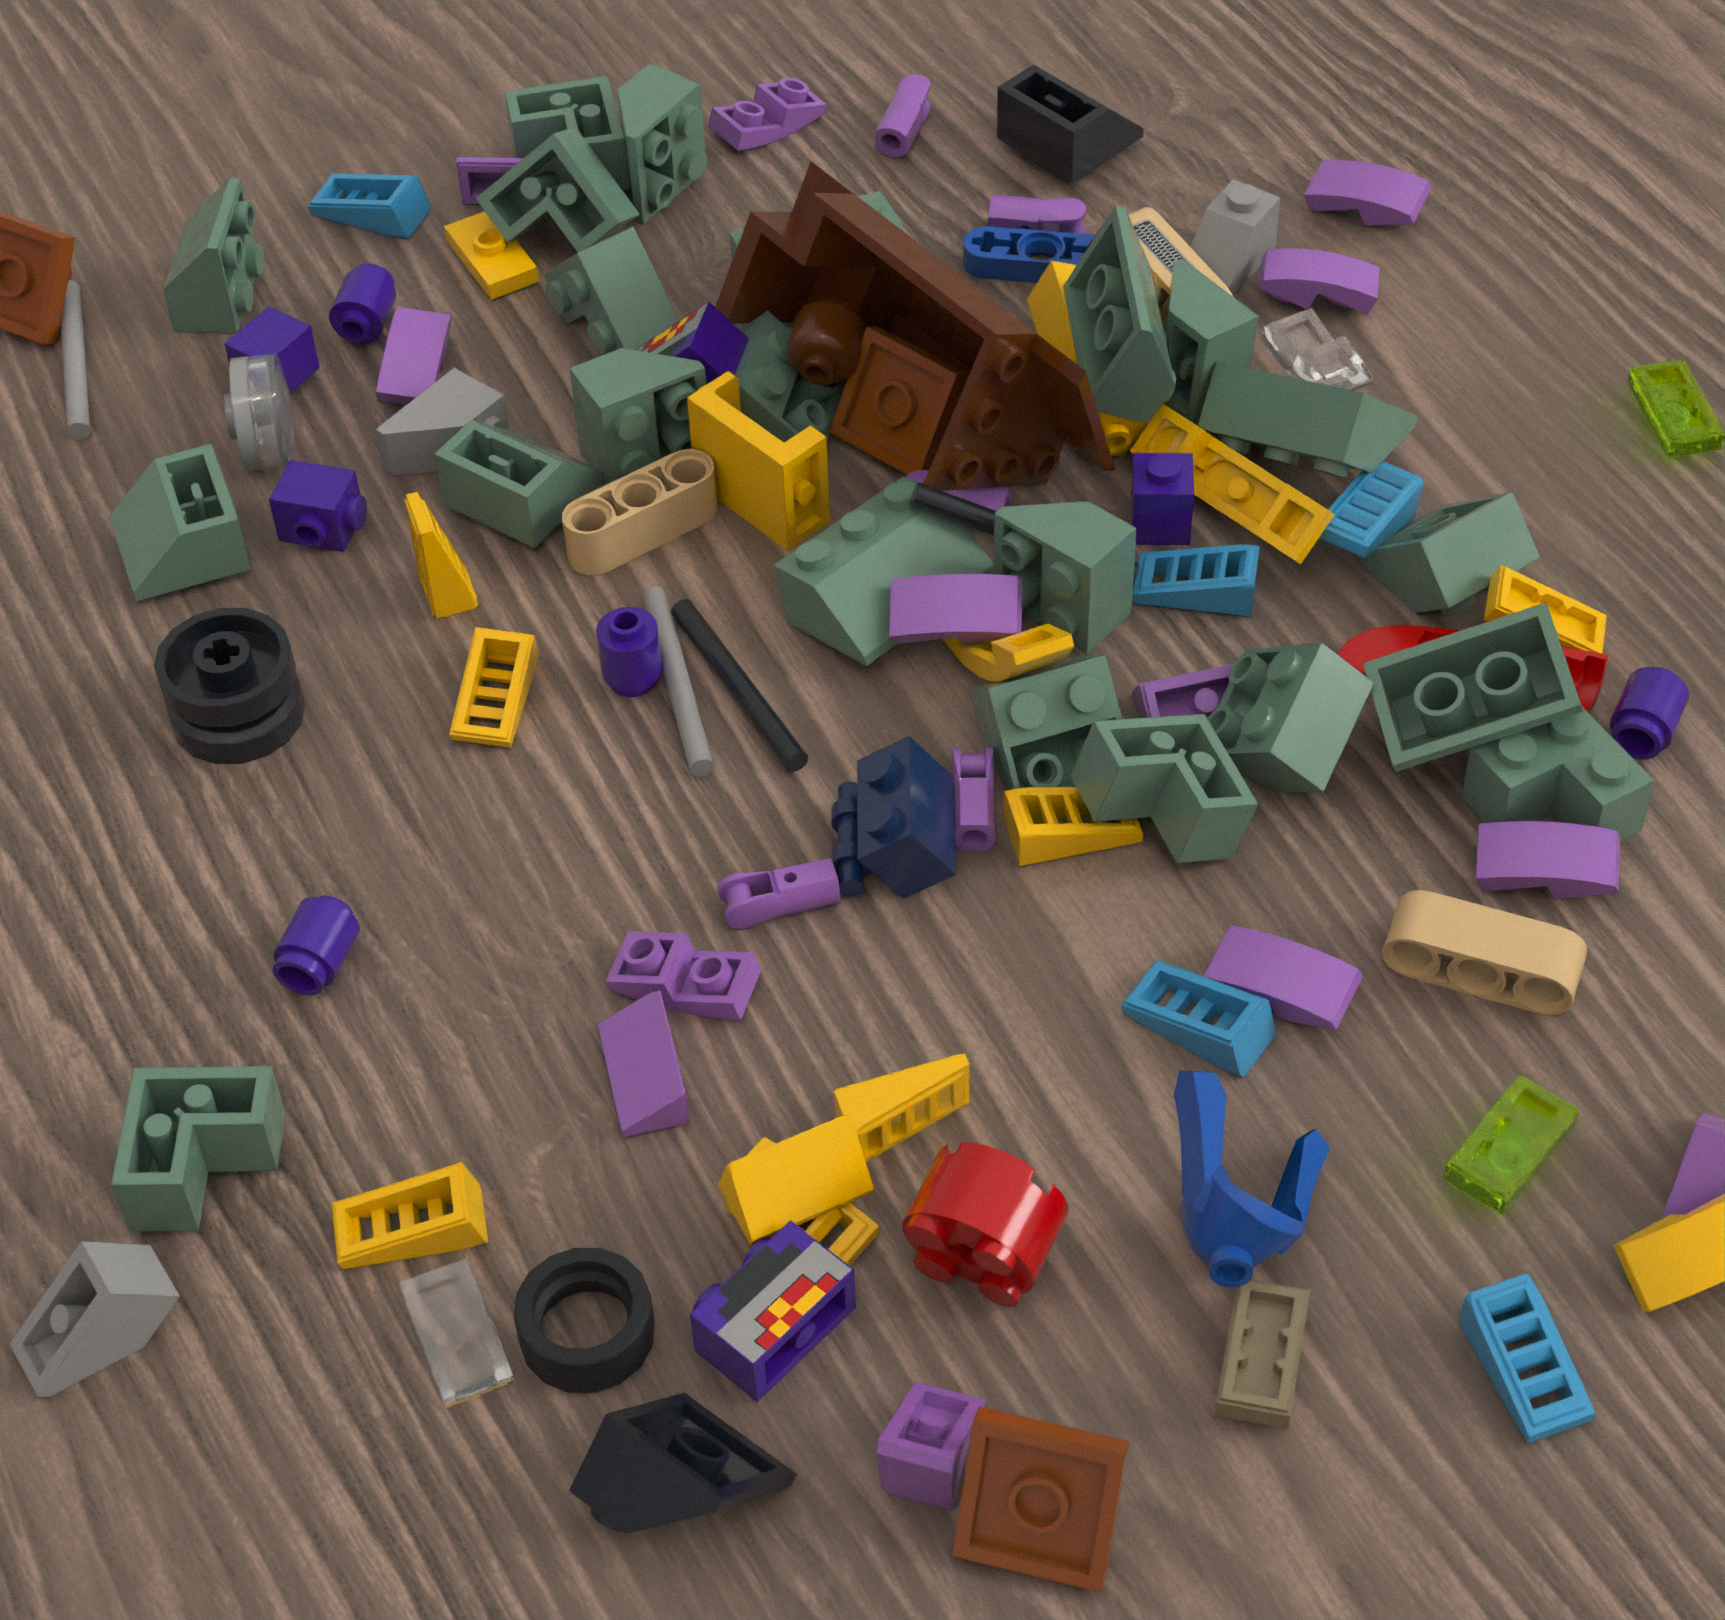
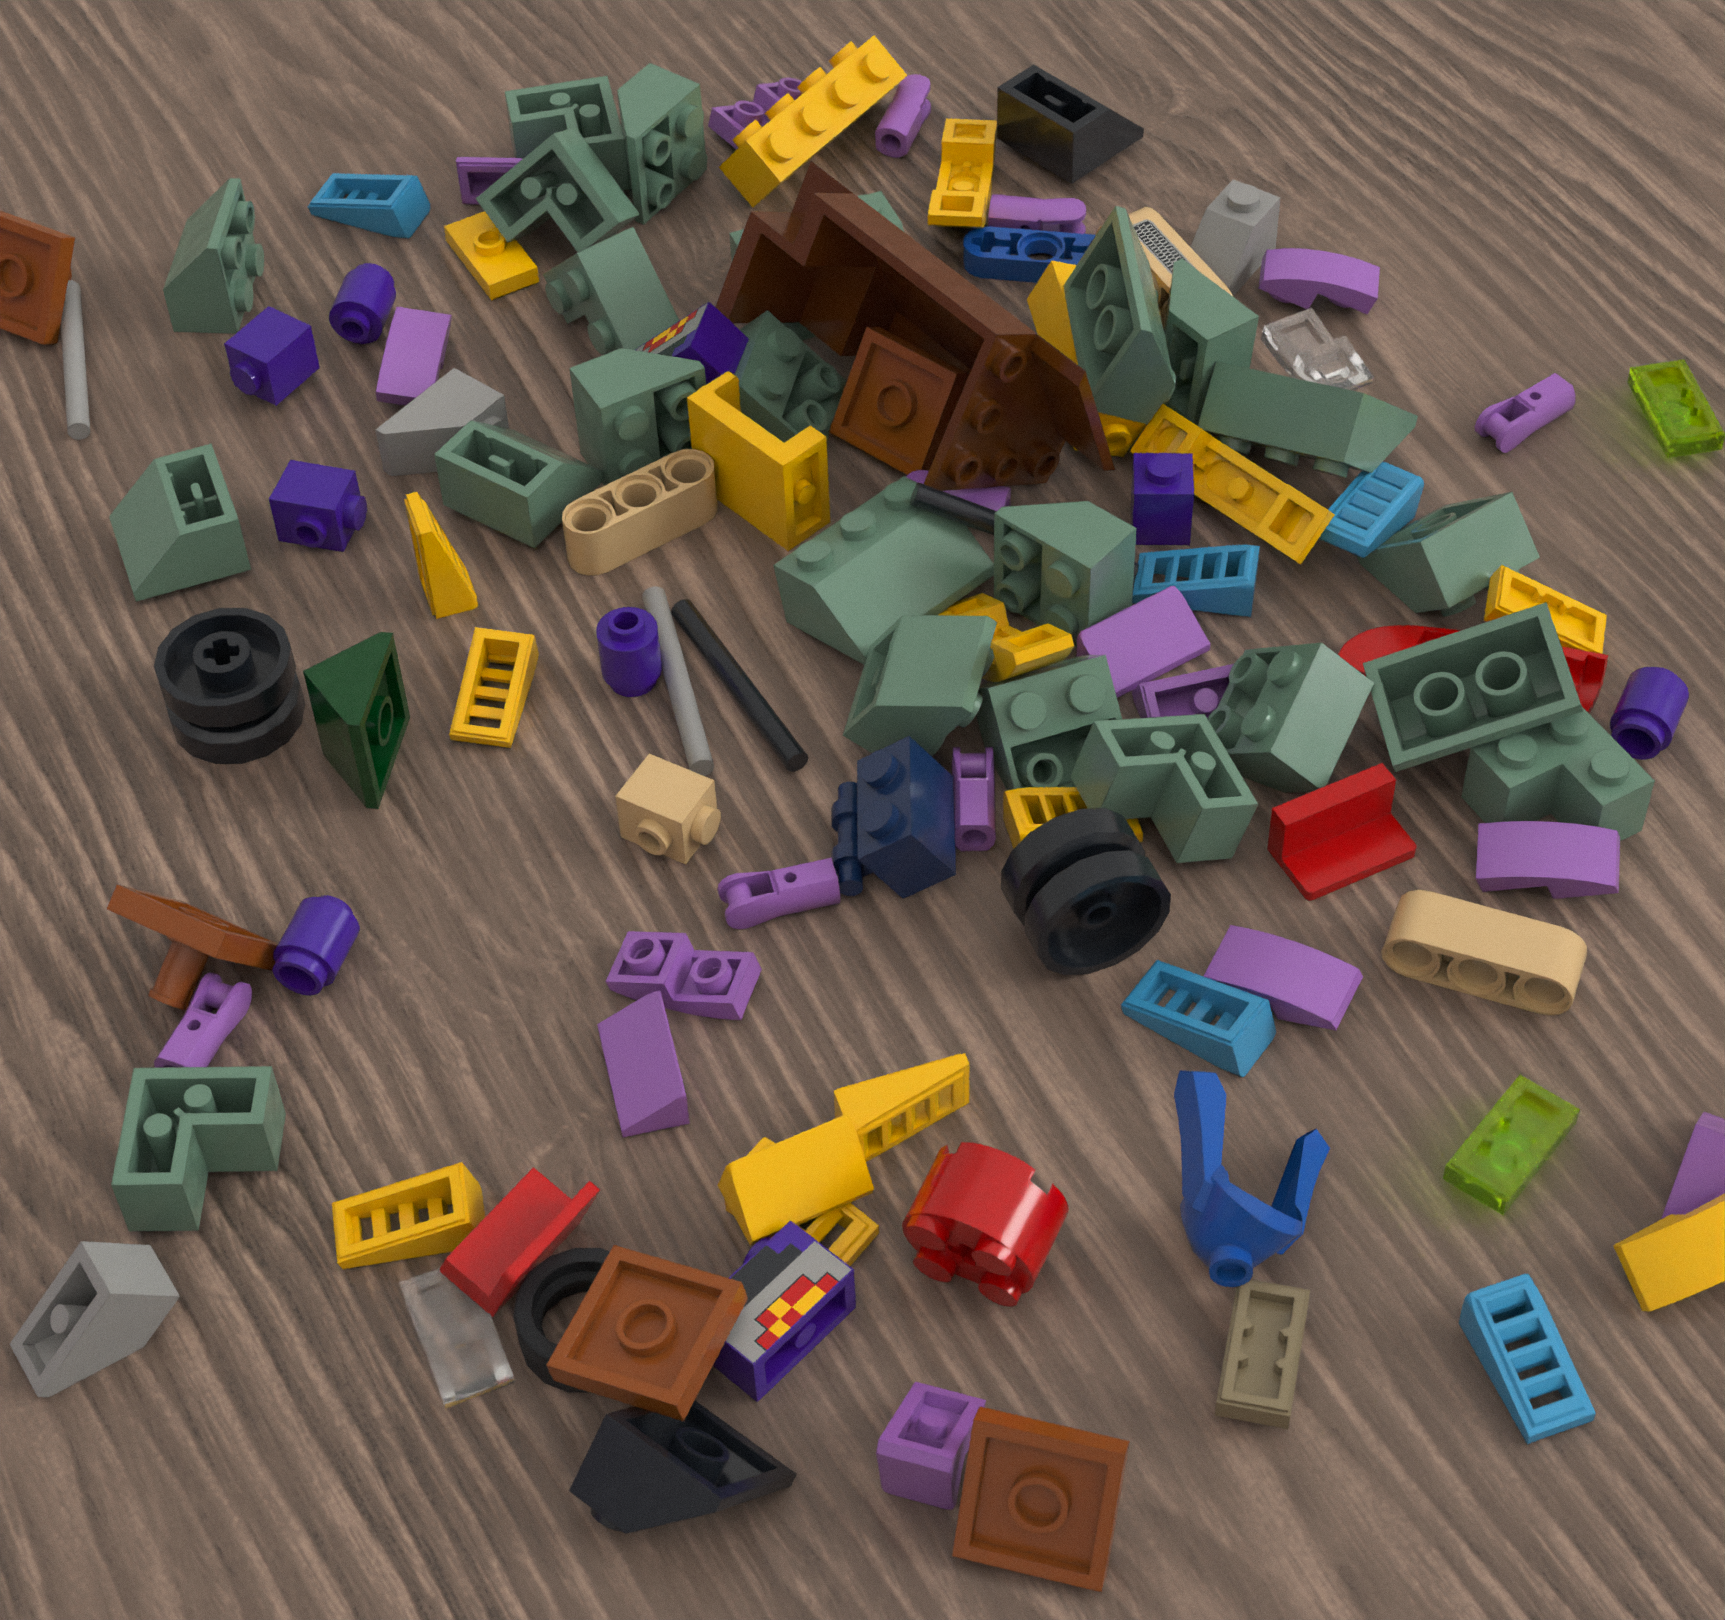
clear piece [224,353,295,472] -> none
reddish brown head [786,298,866,385] -> none
medium lavender slope [889,574,1022,645] -> none
medium lavender slope [1304,160,1431,226] -> none
none -> dark orange tile [107,885,278,1010]
none -> medium lavender bar [154,972,252,1068]
none -> dark green slope [303,632,410,809]
none -> red panel [439,1167,600,1317]
none -> dark orange tile [546,1245,748,1421]
none -> tan brick [615,754,721,864]
none -> yellow brick [719,35,908,208]
none -> sand green slope [842,615,997,756]
none -> yellow slope [928,118,997,229]
none -> black wheel [1001,808,1171,975]
none -> medium lavender slope [1076,586,1210,698]
none -> red panel [1267,763,1416,901]
none -> medium lavender bar [1475,373,1575,453]

